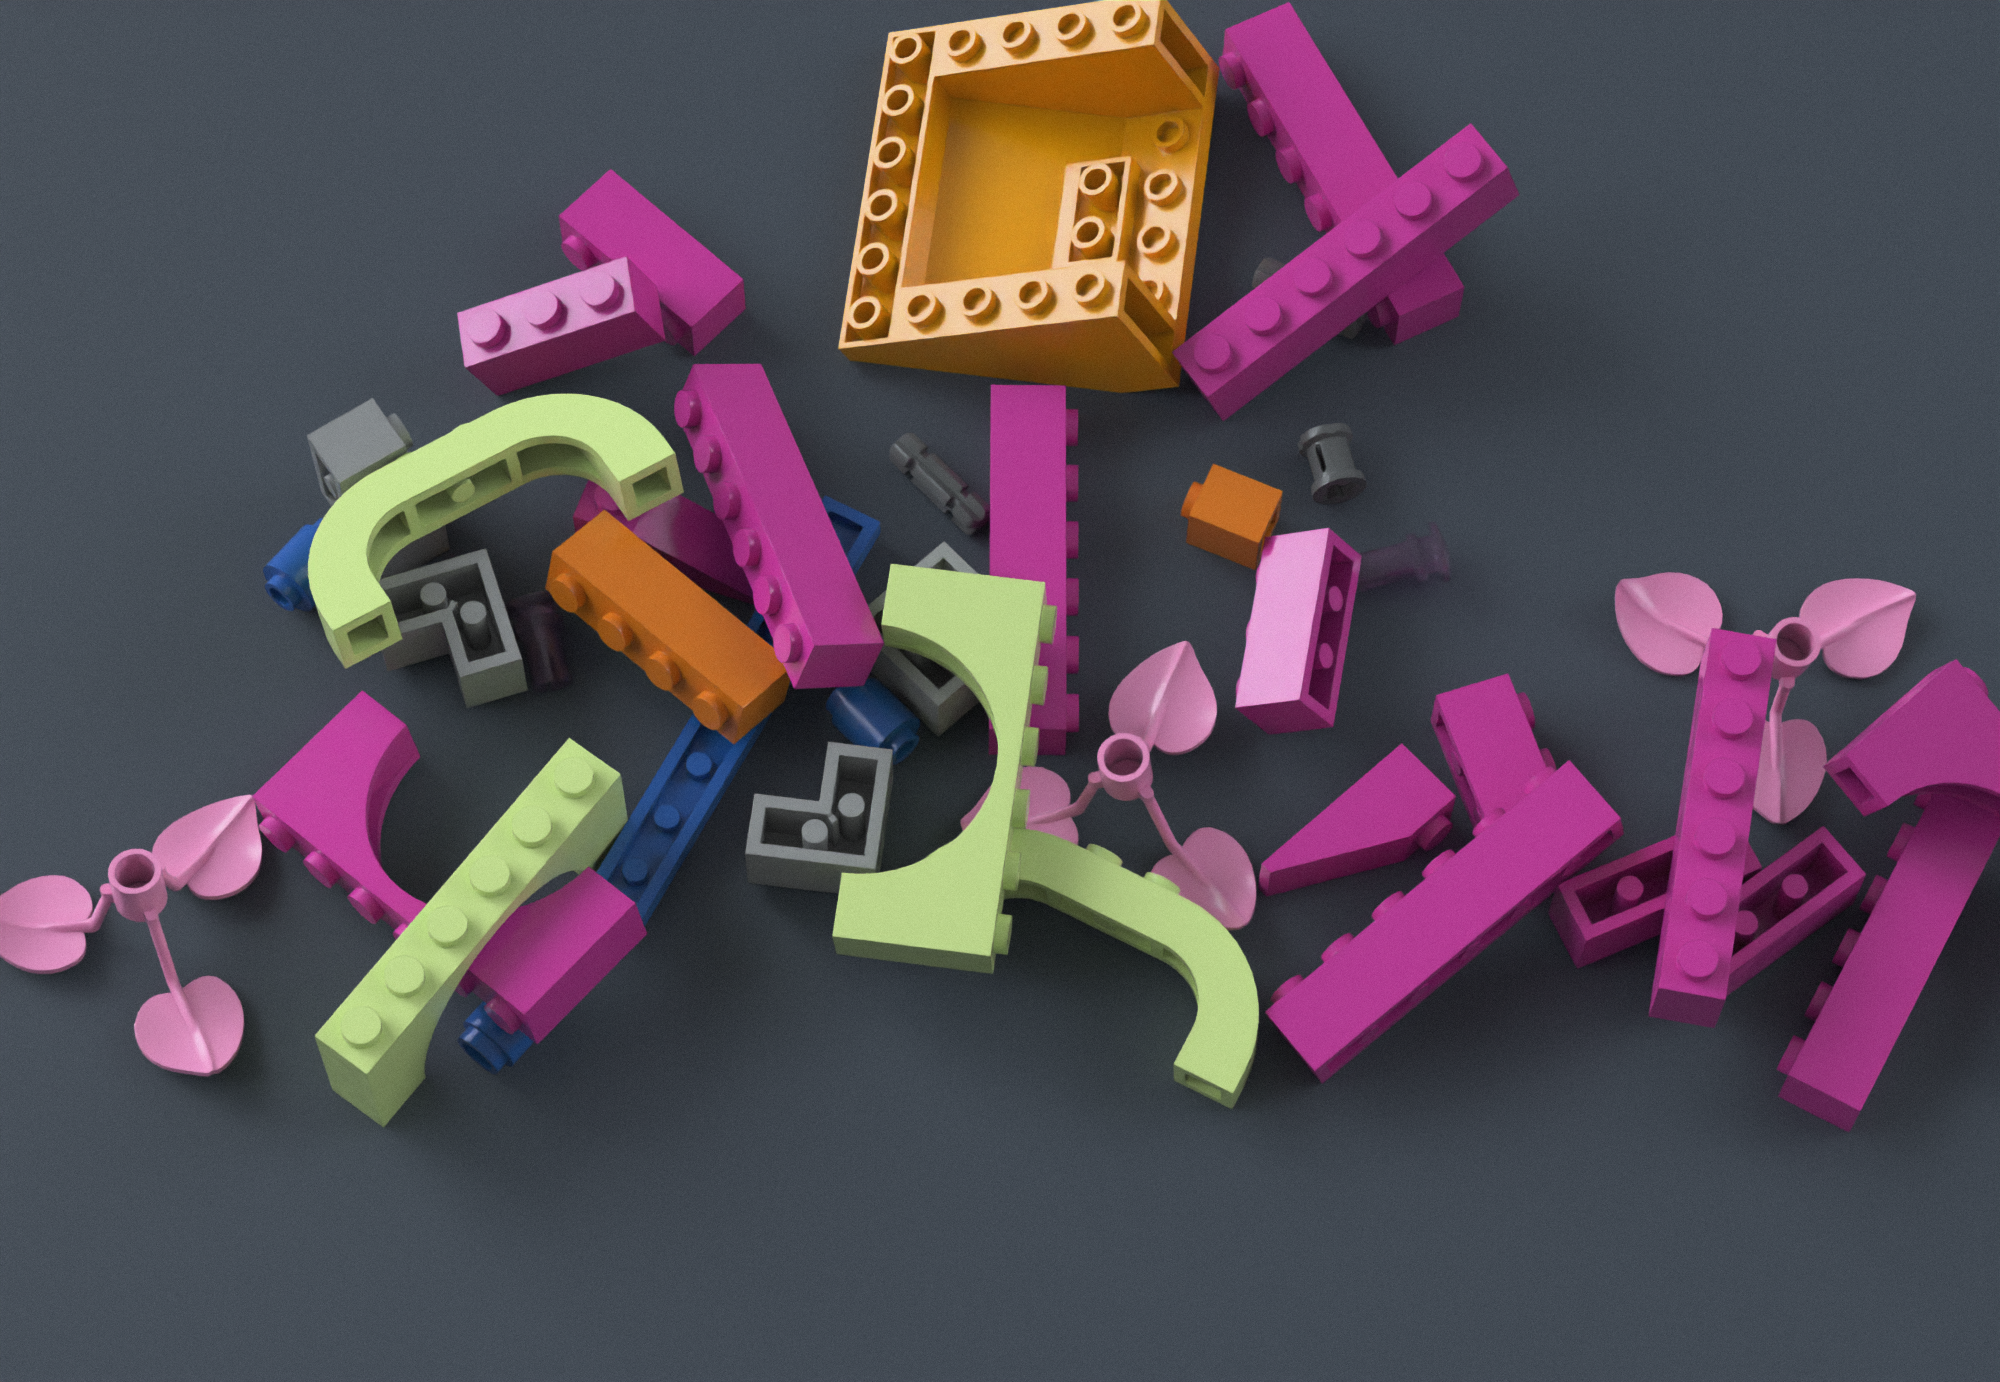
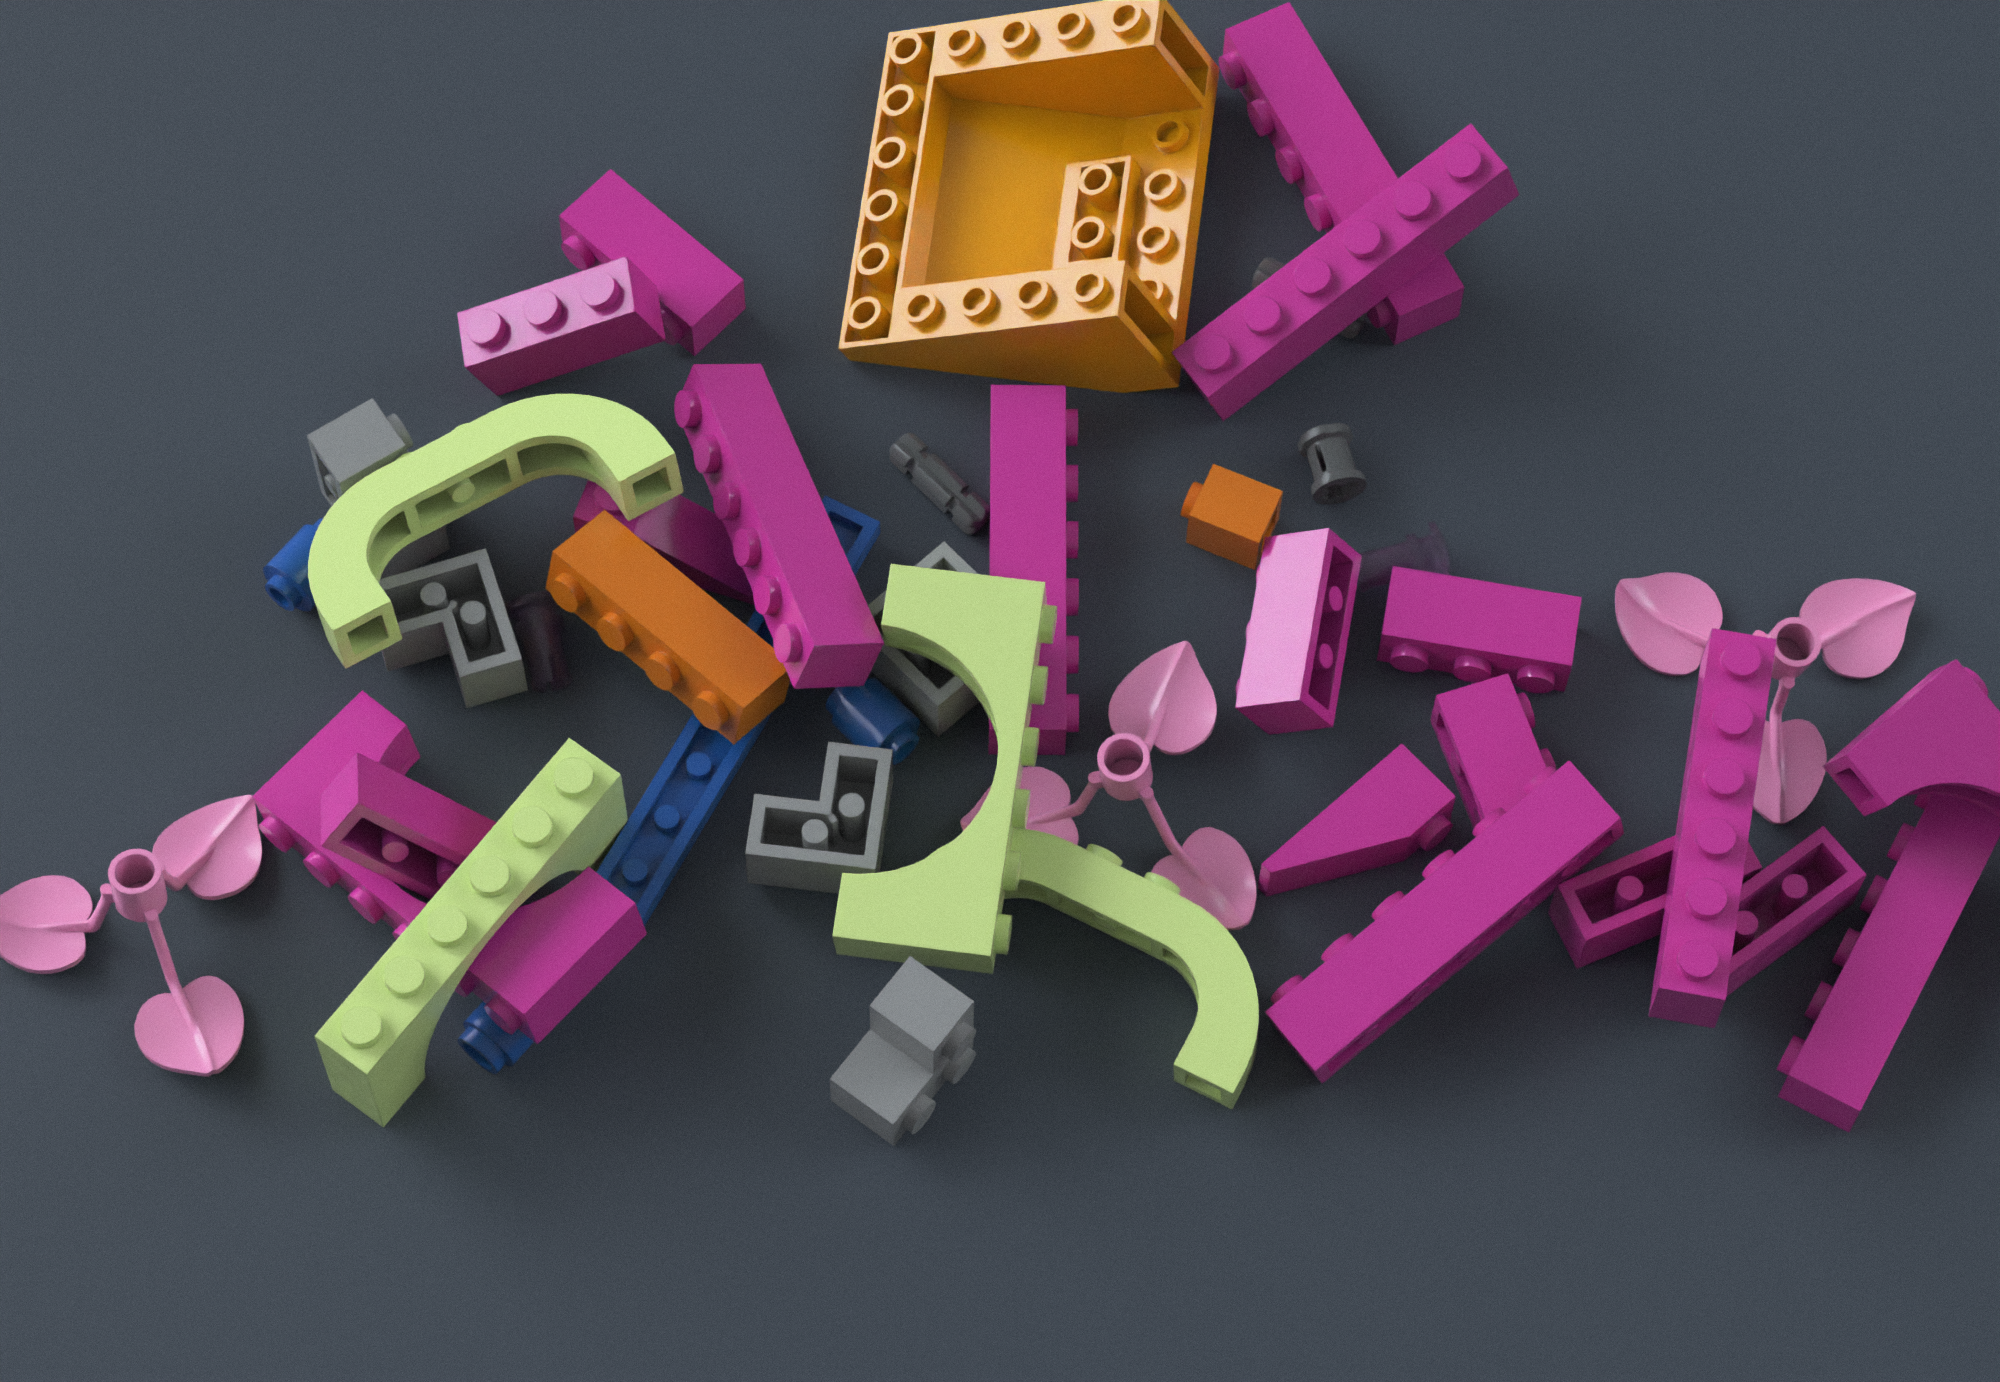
none -> dark pink brick [321,752,497,900]
none -> light grey brick [830,956,977,1146]
none -> dark pink brick [1377,566,1582,693]

